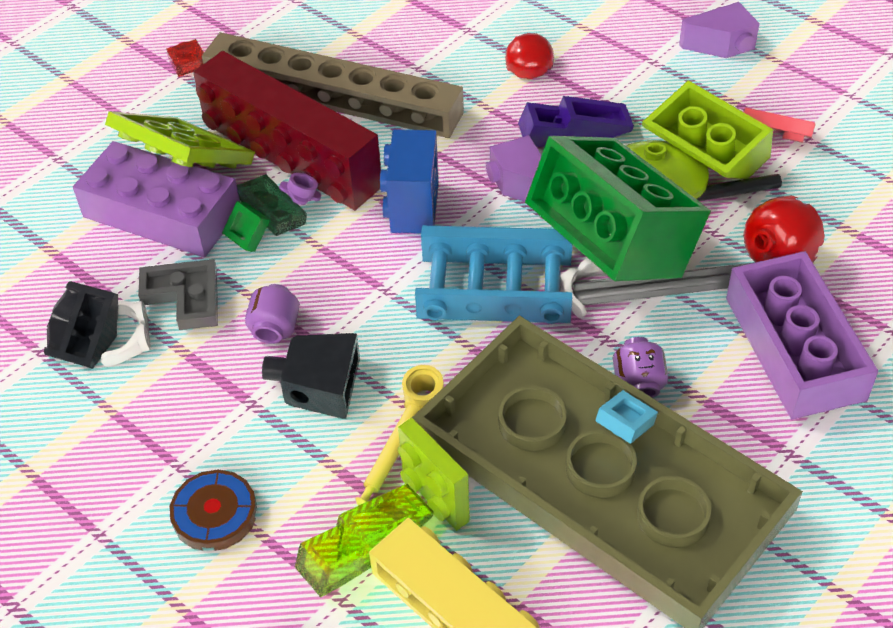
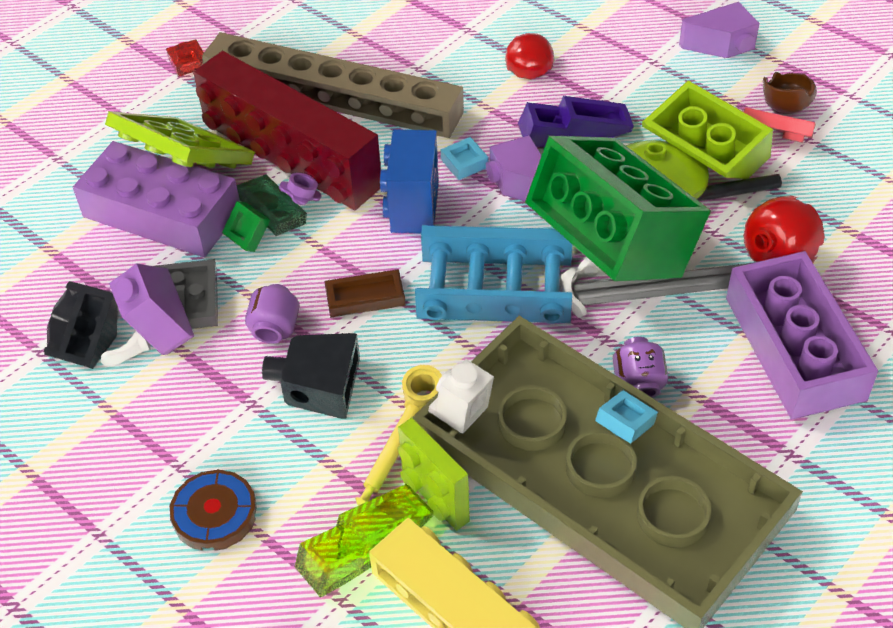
none -> medium lavender slope [109,263,194,355]
none -> reddish brown tile [324,269,406,318]
none -> white brick [428,359,494,434]
none -> medium azure plate [440,137,489,180]
none -> reddish brown hair [763,72,817,114]

